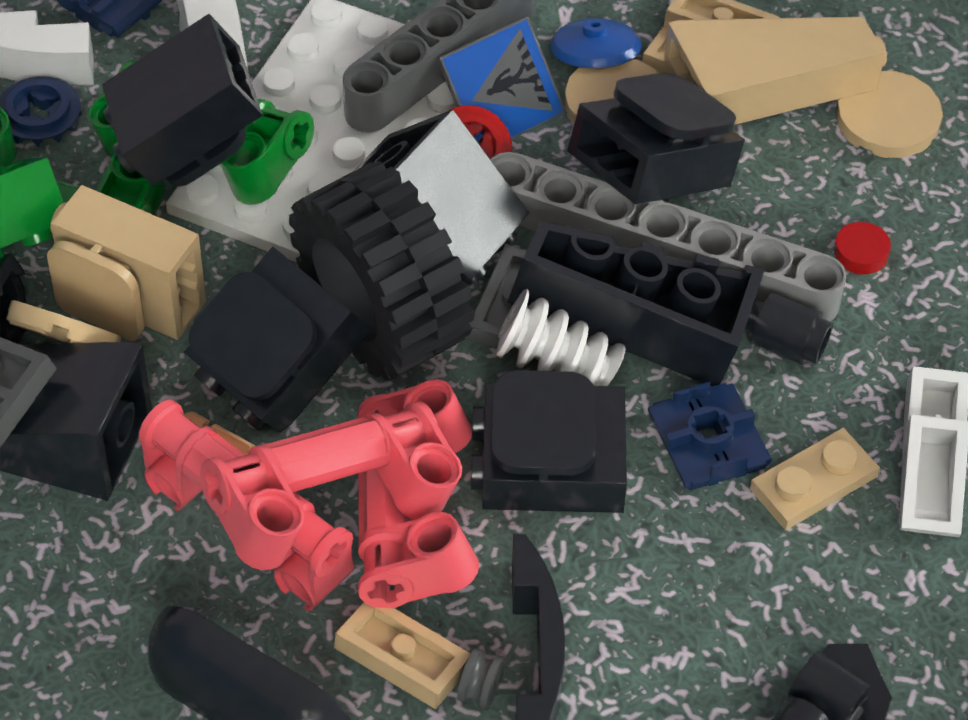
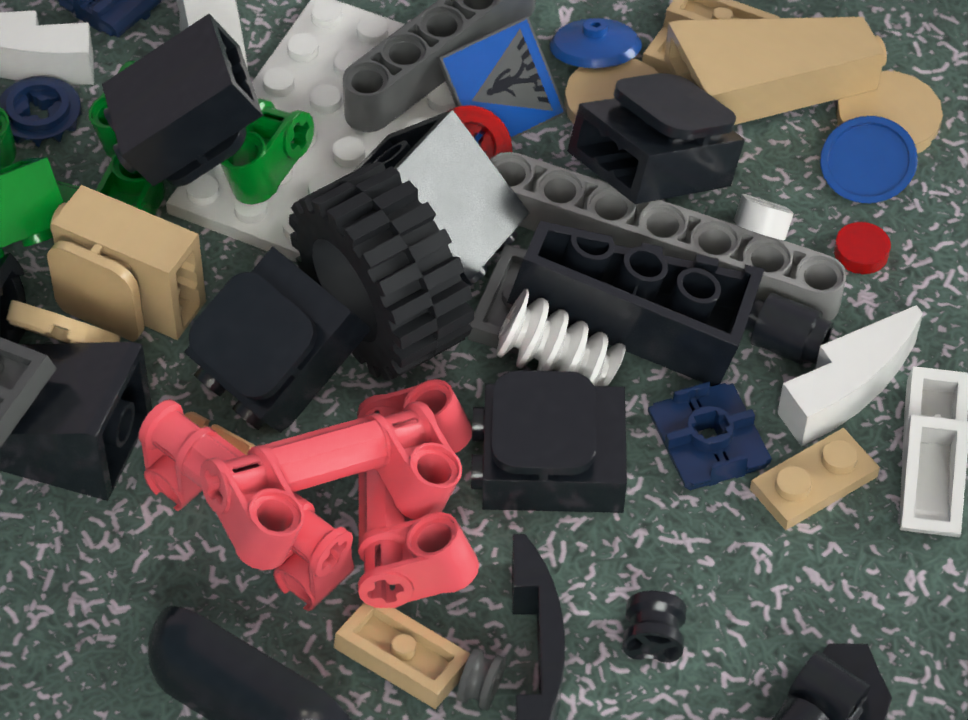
none -> black wheel [622,590,687,663]
none -> white beam [734,194,794,240]
none -> white slope [778,305,923,447]
none -> blue piece [820,116,918,203]

